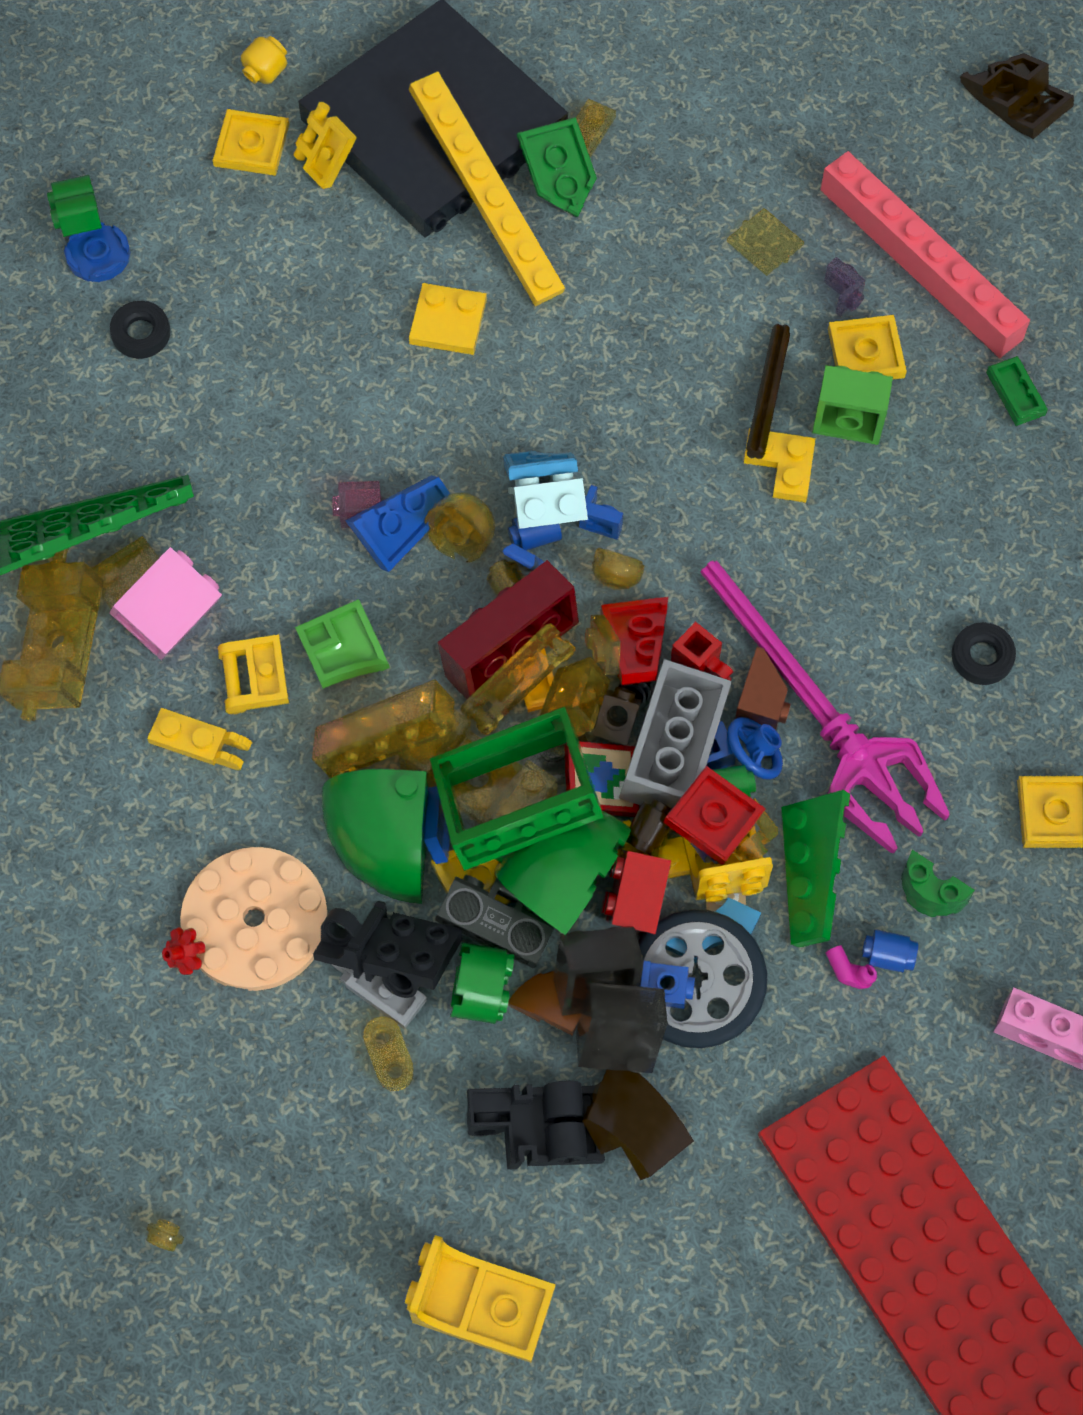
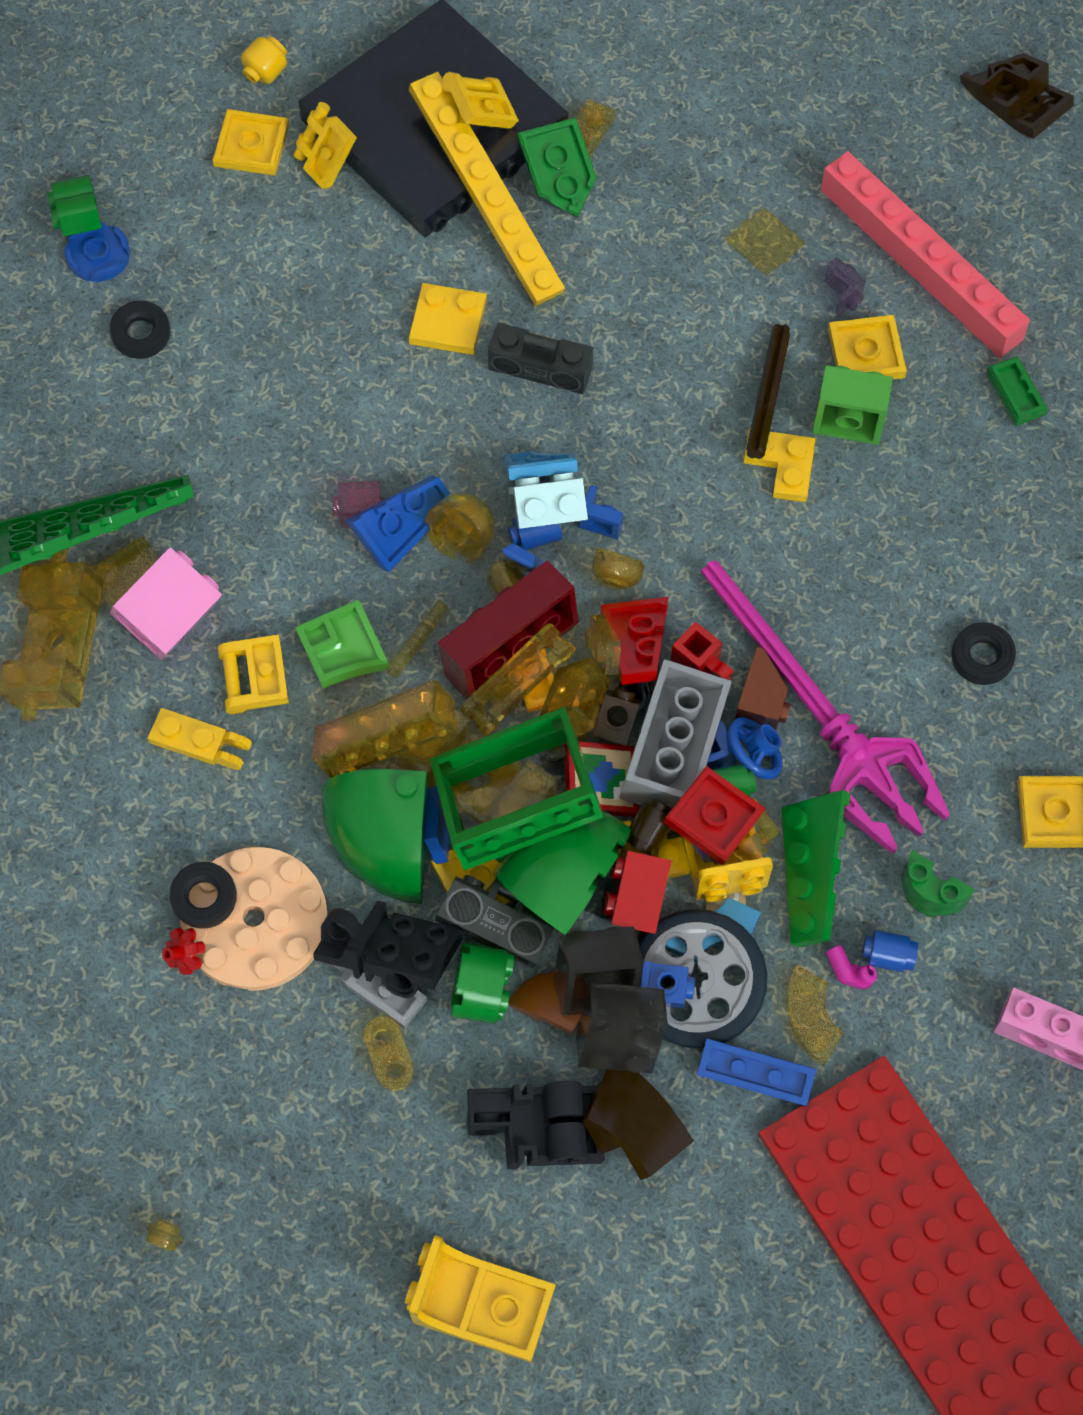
none -> black tyre [169,862,237,929]
none -> clear yellow piece [386,600,448,678]
none -> yellow plate [442,72,519,129]
none -> pearl dark grey piece [488,322,594,394]
none -> blue plate [697,1038,816,1106]
none -> clear yellow tile [786,964,844,1067]

